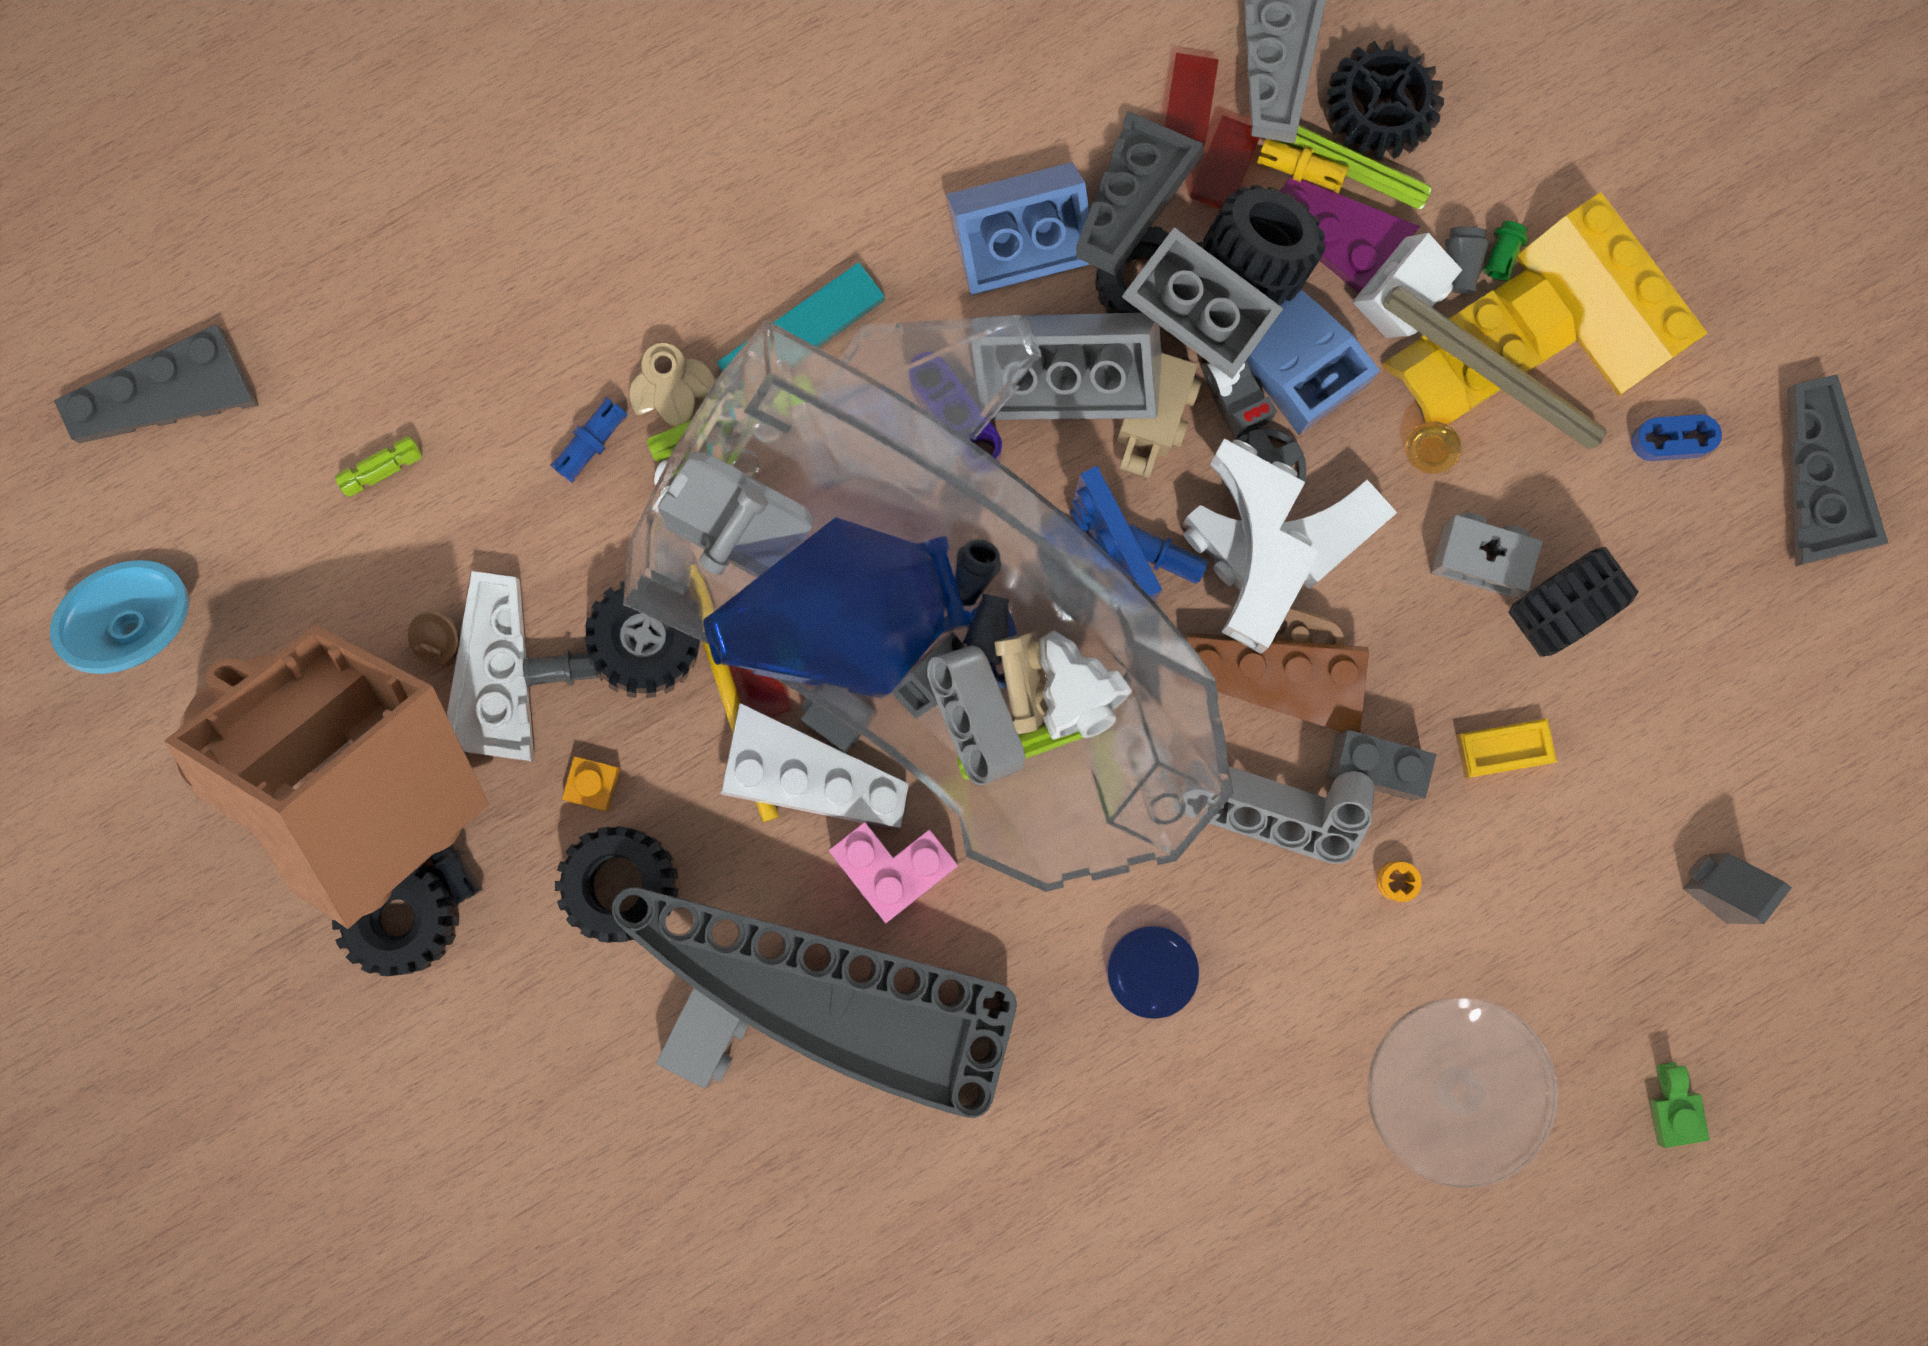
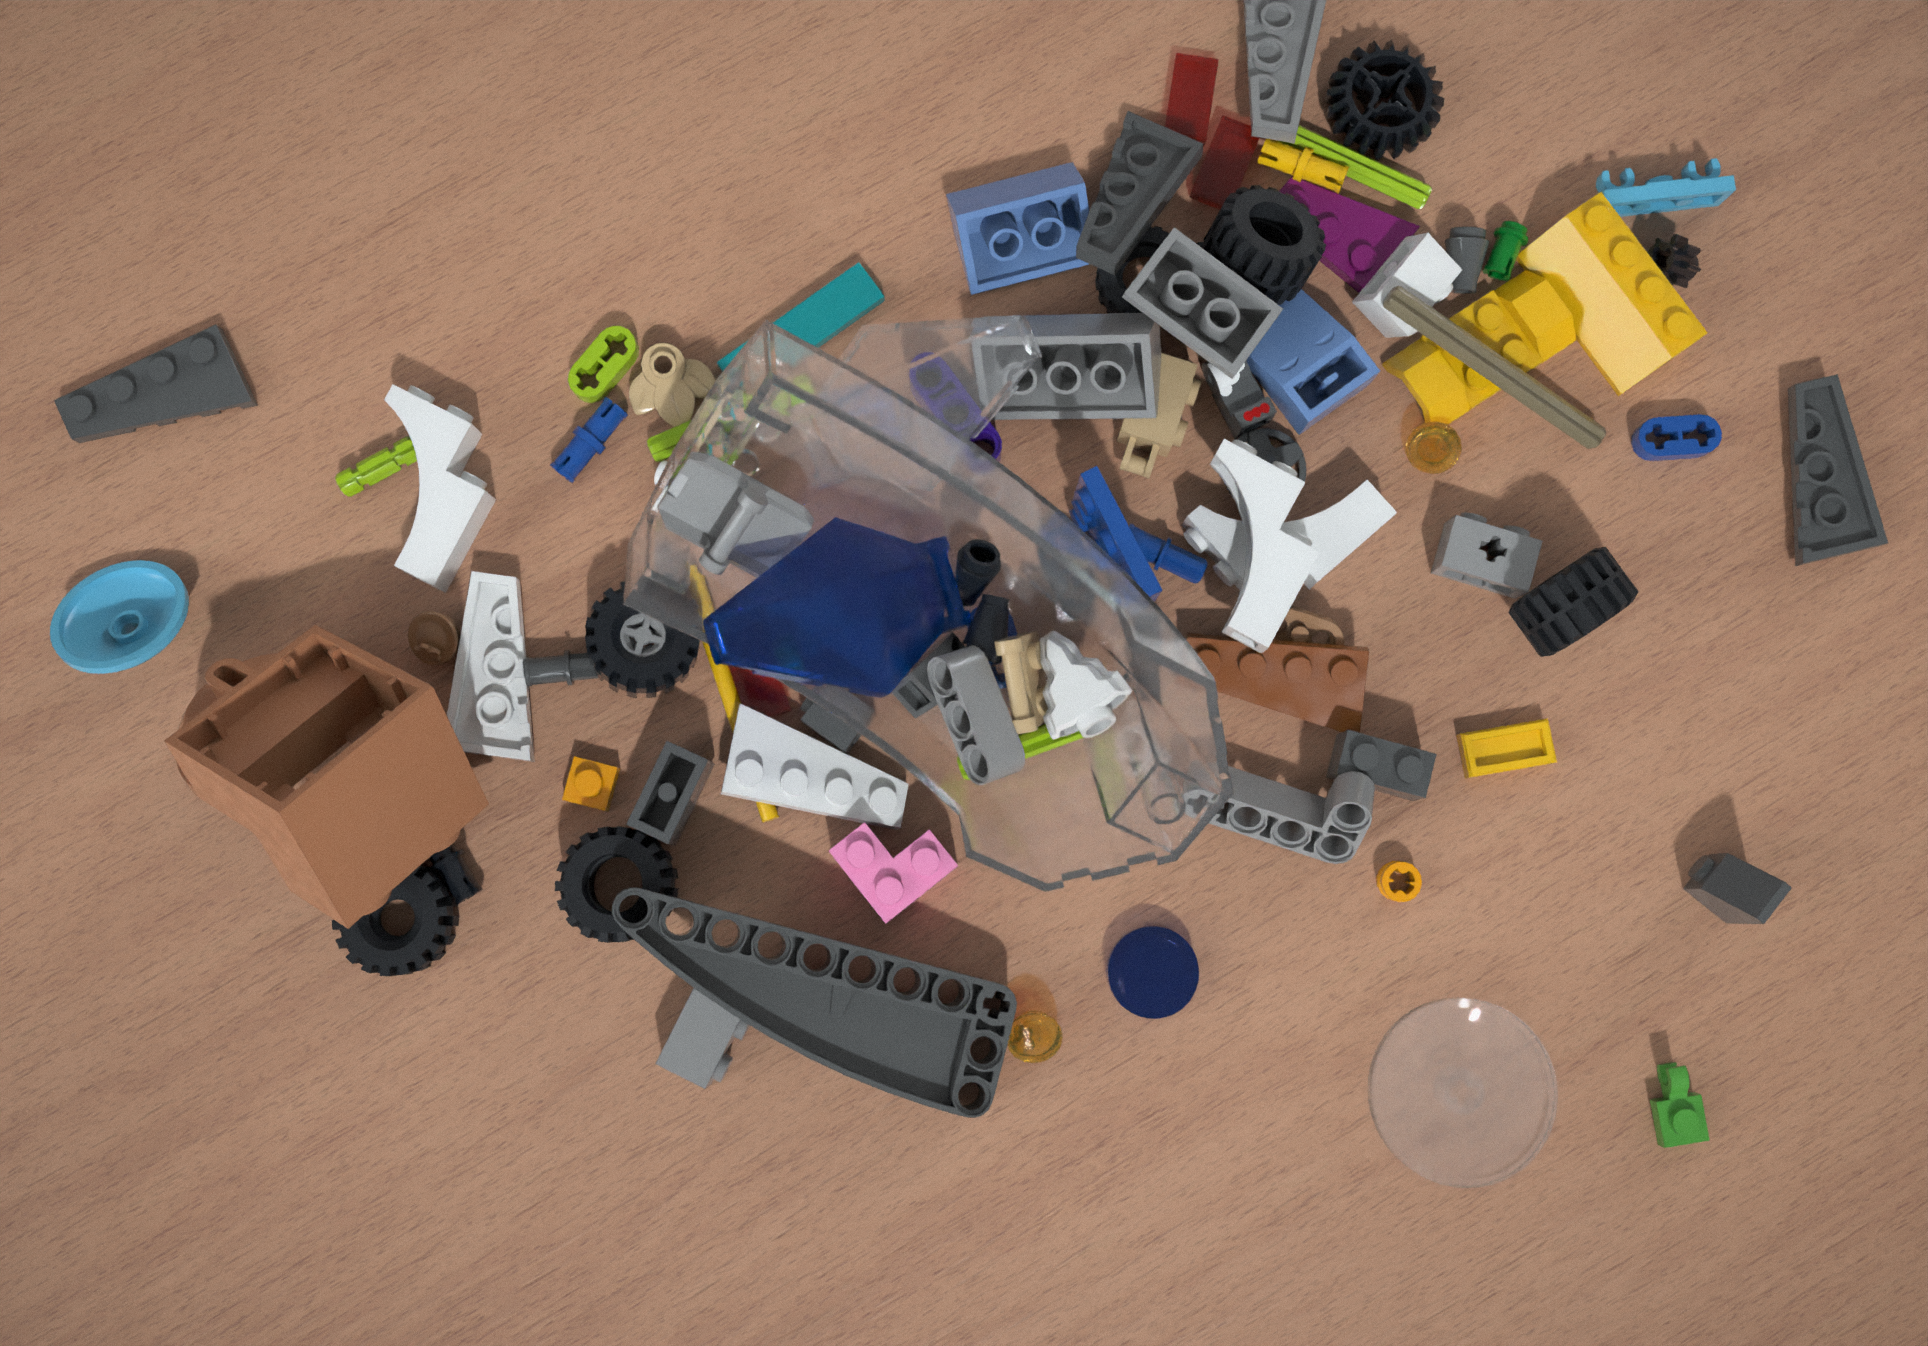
none -> white arch [384,384,496,593]
none -> lime beam [568,326,639,403]
none -> dark grey brick [626,741,715,846]
none -> clear yellow hat [1007,1010,1063,1063]
none -> medium azure plate [1596,158,1736,217]
none -> black gear [1647,234,1701,288]

